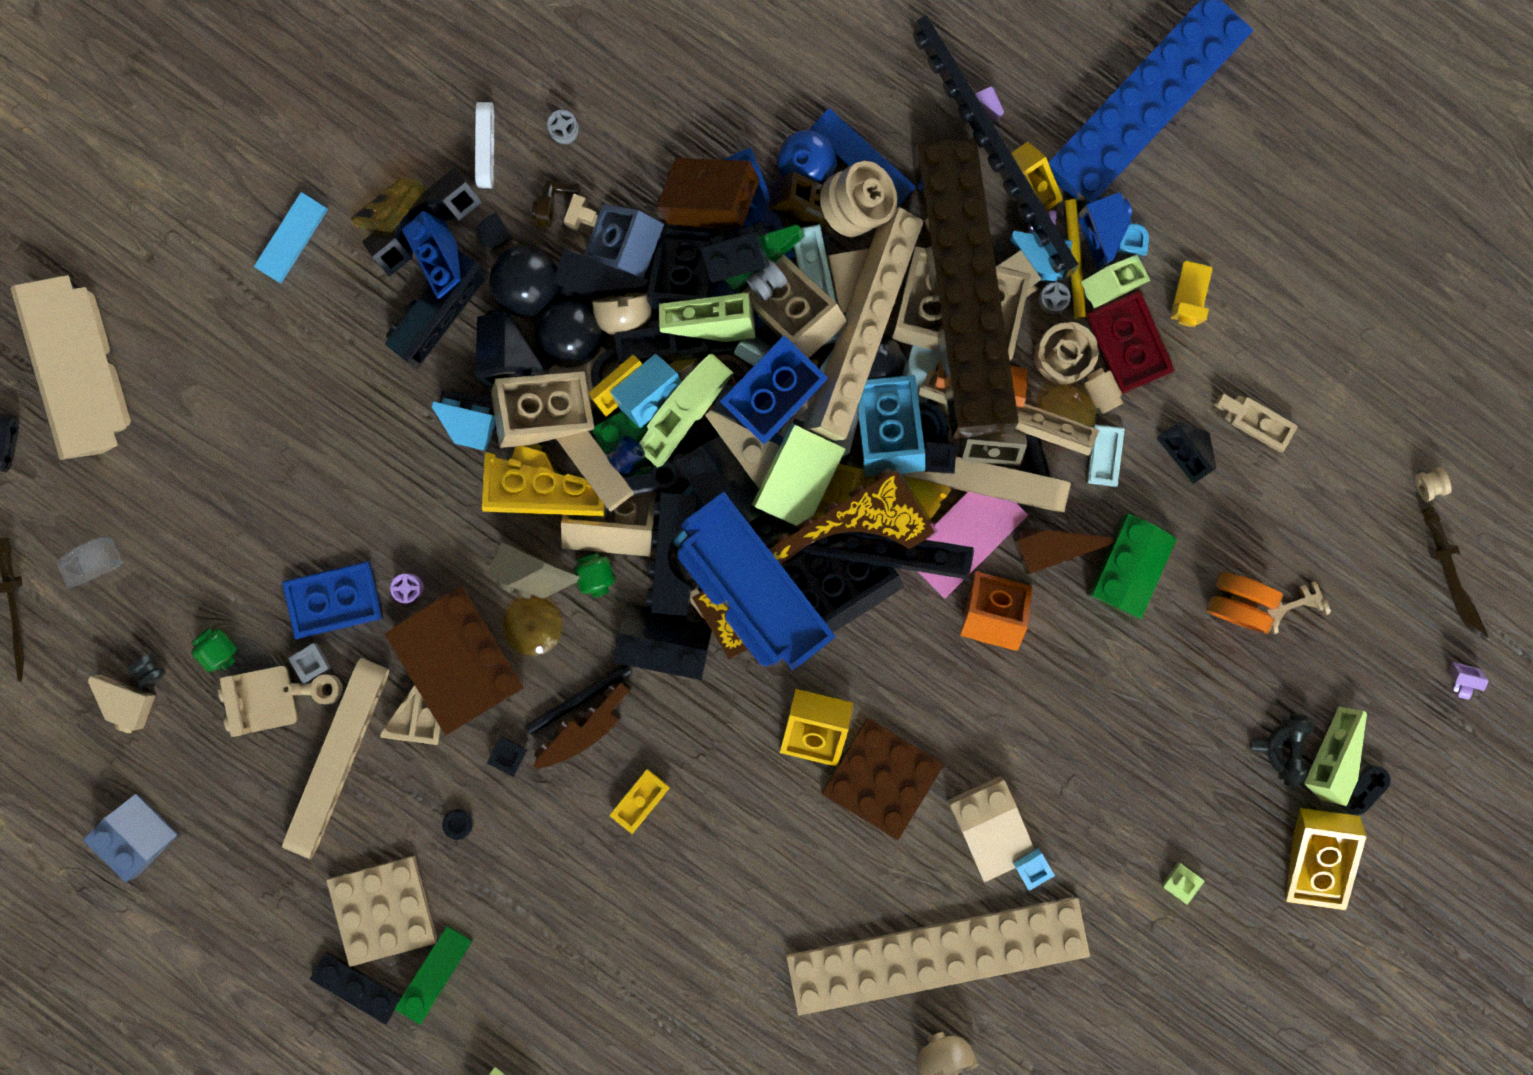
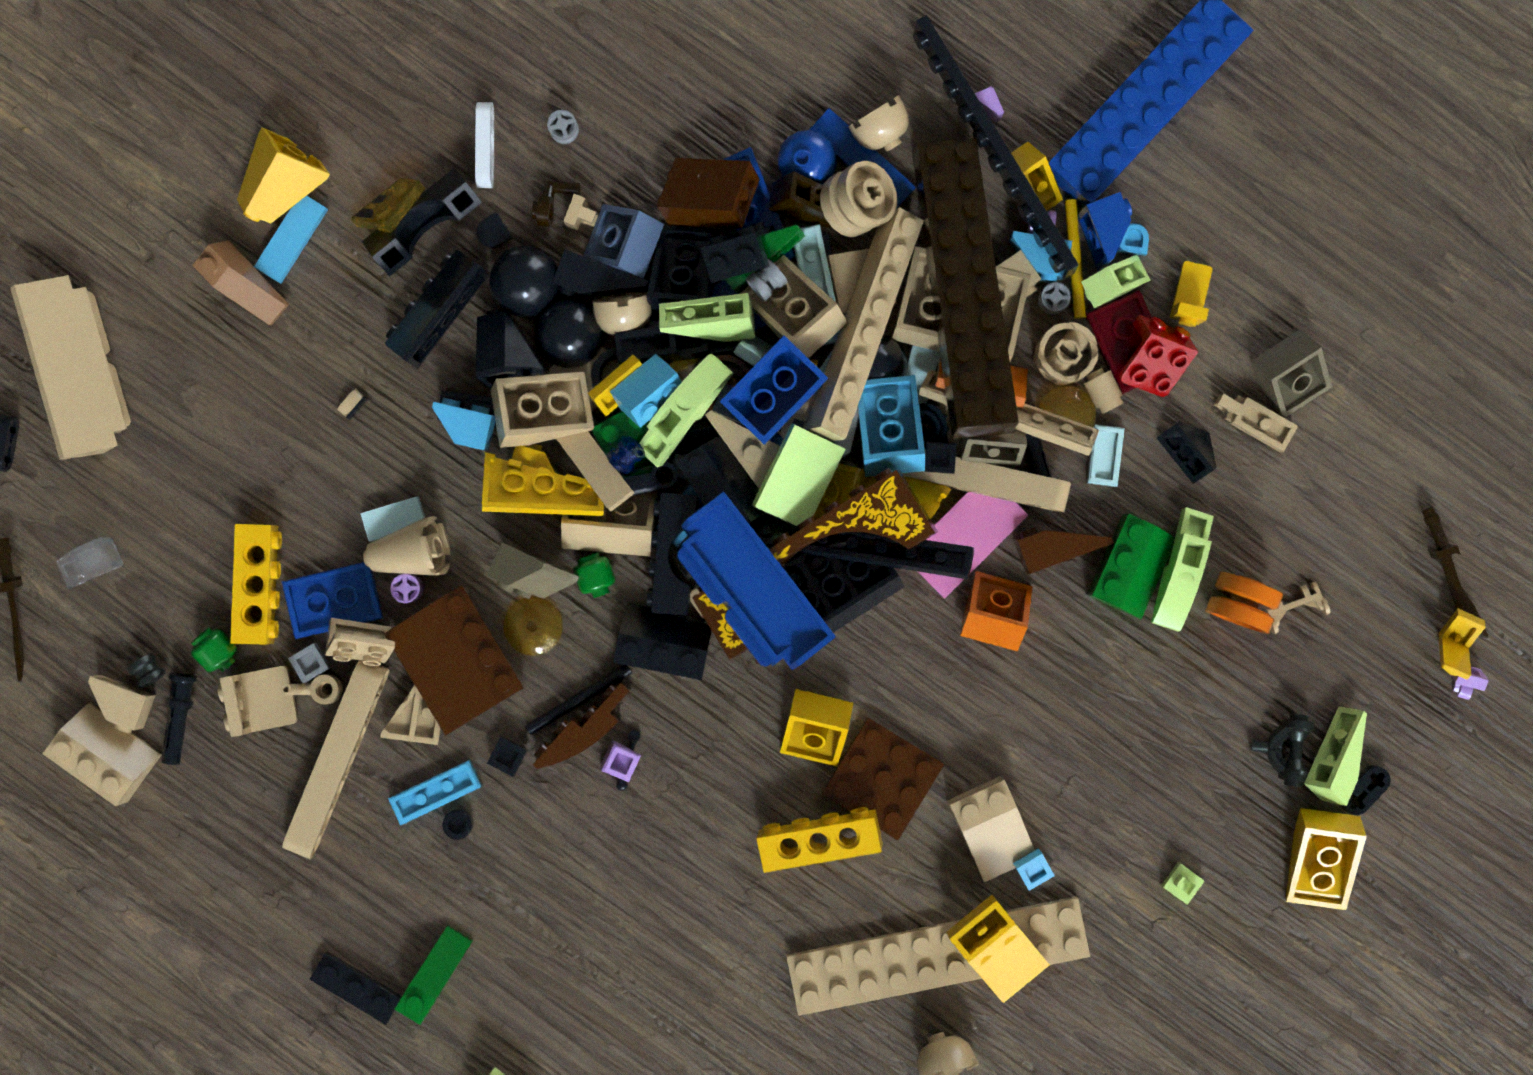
sand blue slope [83,793,179,882] -> none
tan plate [326,855,438,967] -> none
blue slope [402,211,461,299] -> none
yellow plate [609,768,670,834] -> none
tan wheel [1415,466,1452,502] -> none
none -> tan slope [43,702,162,806]
none -> black pin [160,673,197,765]
none -> medium nougat slope [192,240,289,325]
none -> yellow brick [230,524,282,645]
none -> yellow slope [237,127,330,224]
none -> tan bracket [325,618,395,666]
none -> tan piece [337,388,368,420]
none -> light aqua tile [360,496,425,542]
none -> tan cone [363,516,451,576]
none -> medium azure tile [388,760,482,826]
none -> lavender slope [600,740,641,782]
none -> black hinge [616,730,641,791]
none -> yellow brick [756,807,883,873]
none -> tan cylinder [848,95,909,152]
none -> yellow slope [946,894,1049,1003]
none -> red bracket [1119,314,1199,397]
none -> yellowish green slope [1151,507,1214,632]
none -> dark tan slope [1251,329,1332,418]
none -> yellow bracket [1438,608,1486,680]

